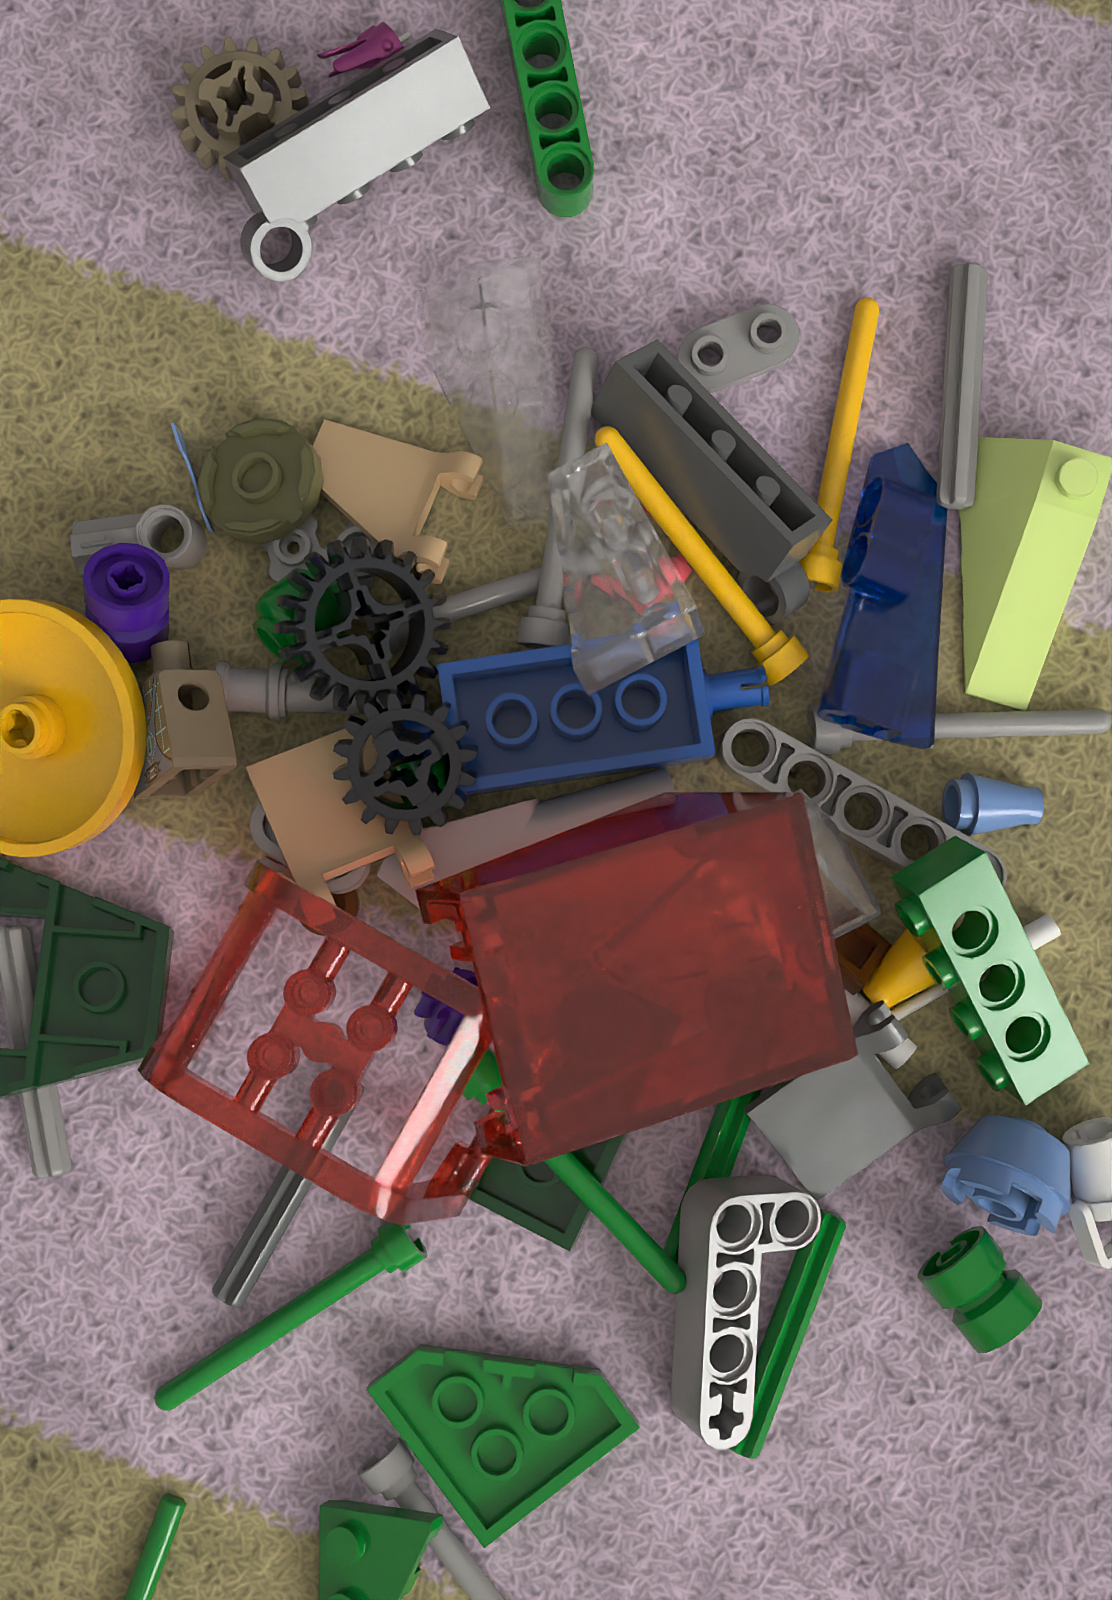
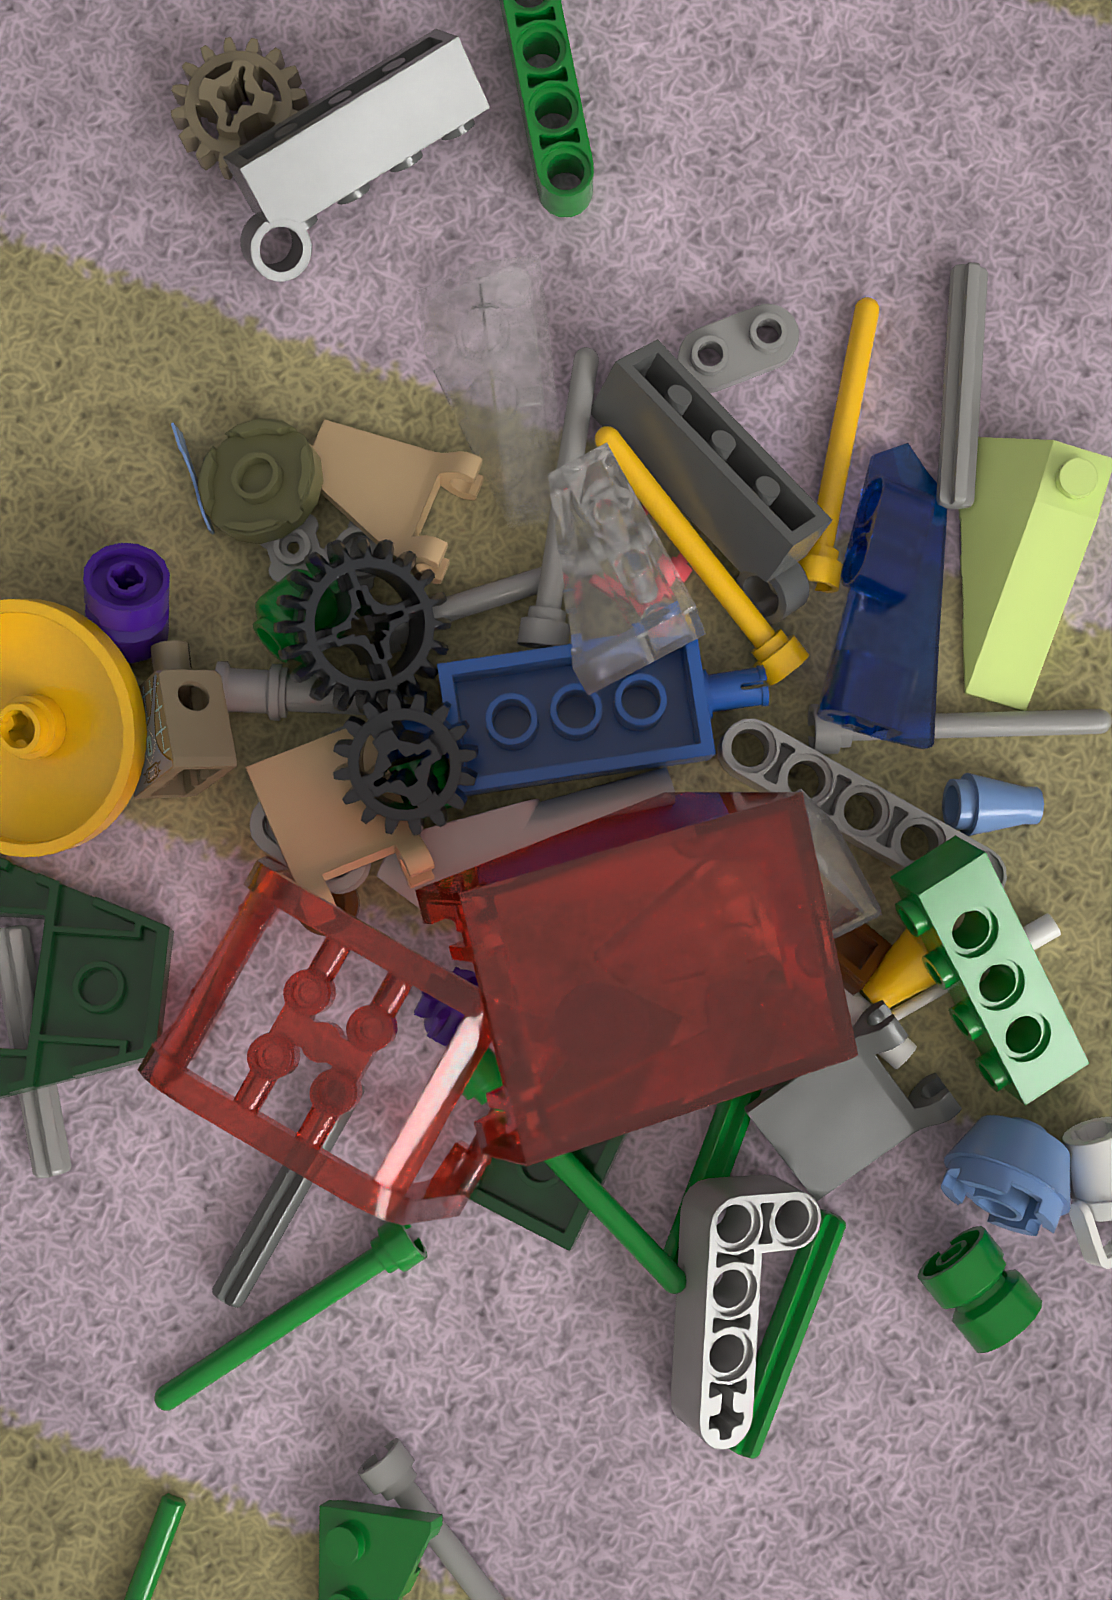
light grey piece [70,504,207,578] -> none
flat silver piece [317,22,411,78] -> none
green plate [367,1344,640,1548] -> none

